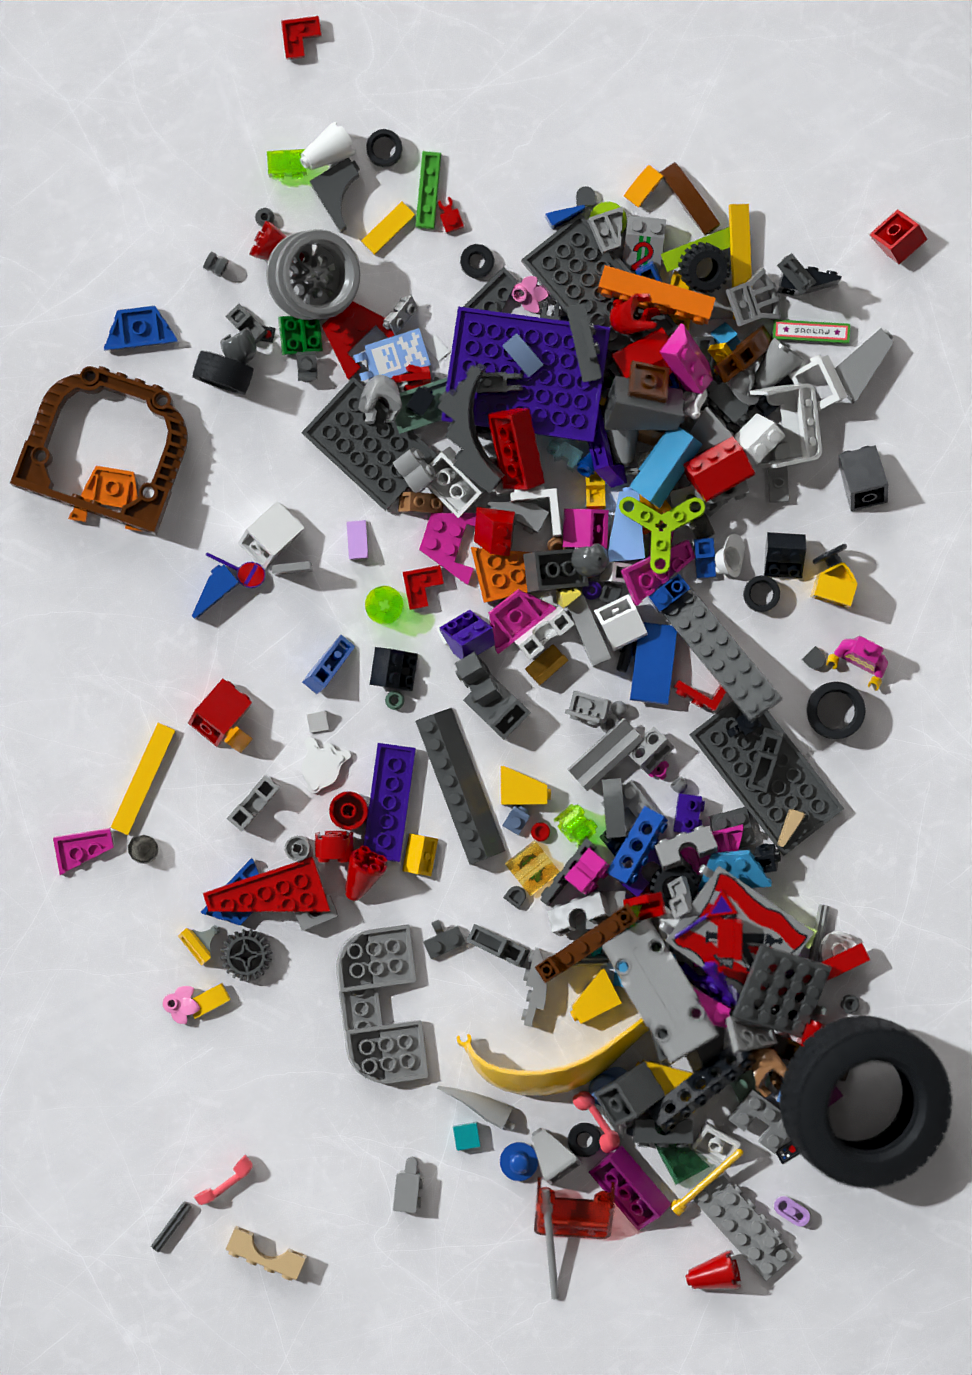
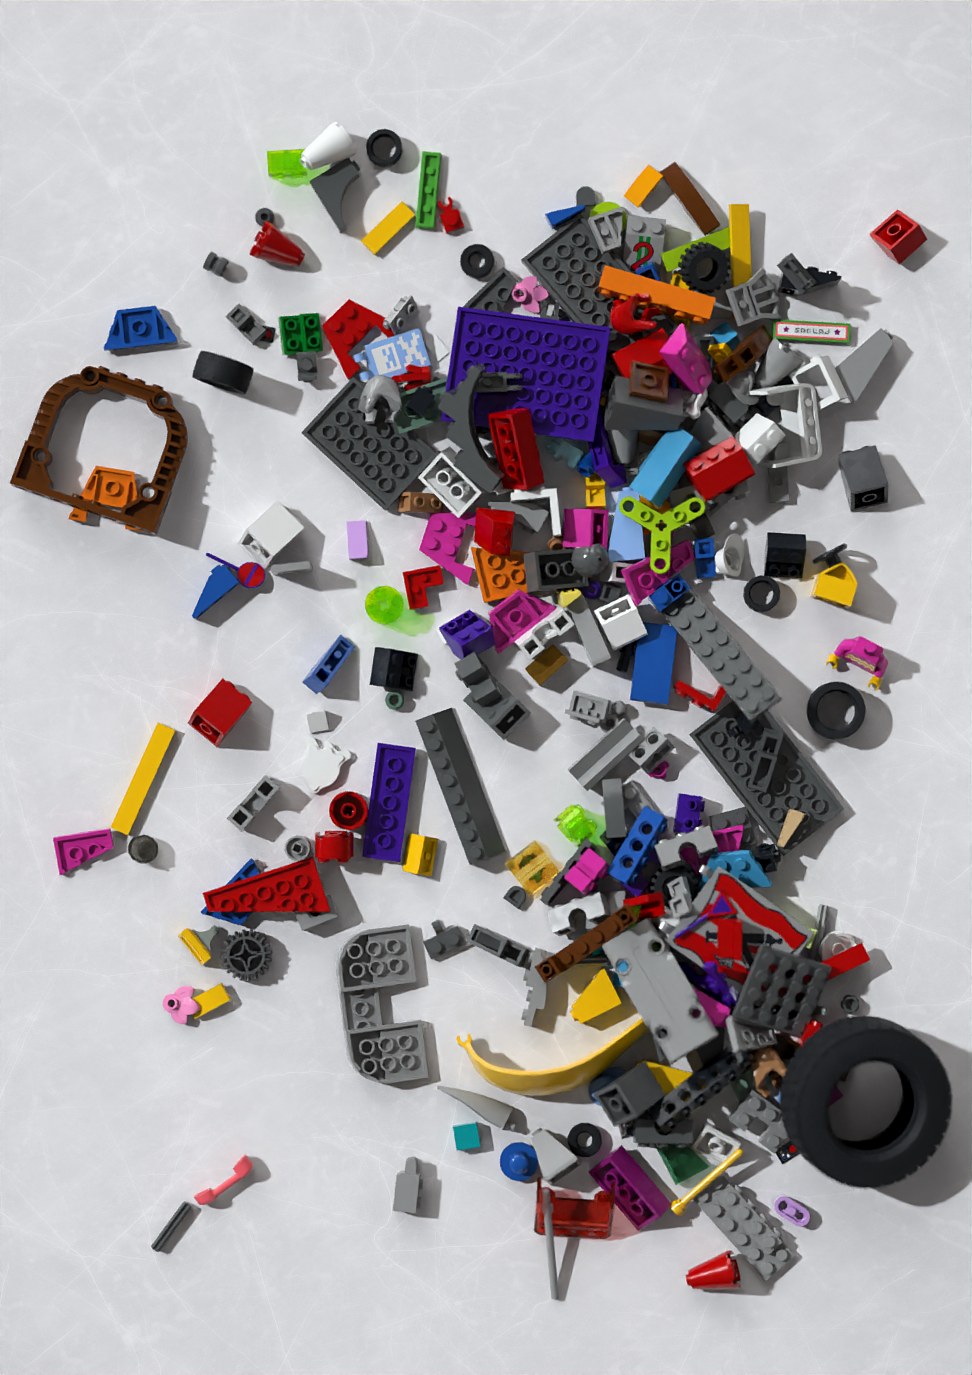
dark grey piece [220,327,257,364] -> none
light orange slope [224,726,253,753] -> none
tan arch [225,1226,306,1281] -> none
light grey wheel [266,229,360,320] -> none
red plate [281,16,322,60] -> none
red cone [345,846,387,901] -> none
light grey brick [393,447,437,493] -> none
yellow slope [501,766,551,805] -> none
sand blue slope [502,333,544,377] -> none
sand blue bracket [502,805,530,835] -> none
red tile [531,822,550,842] -> none
dark grey bracket [566,303,602,383] -> none
coral piece [573,1091,620,1153] -> none
light grey hinge [670,776,687,793] -> none
dark grey tile [801,646,825,669] -> none

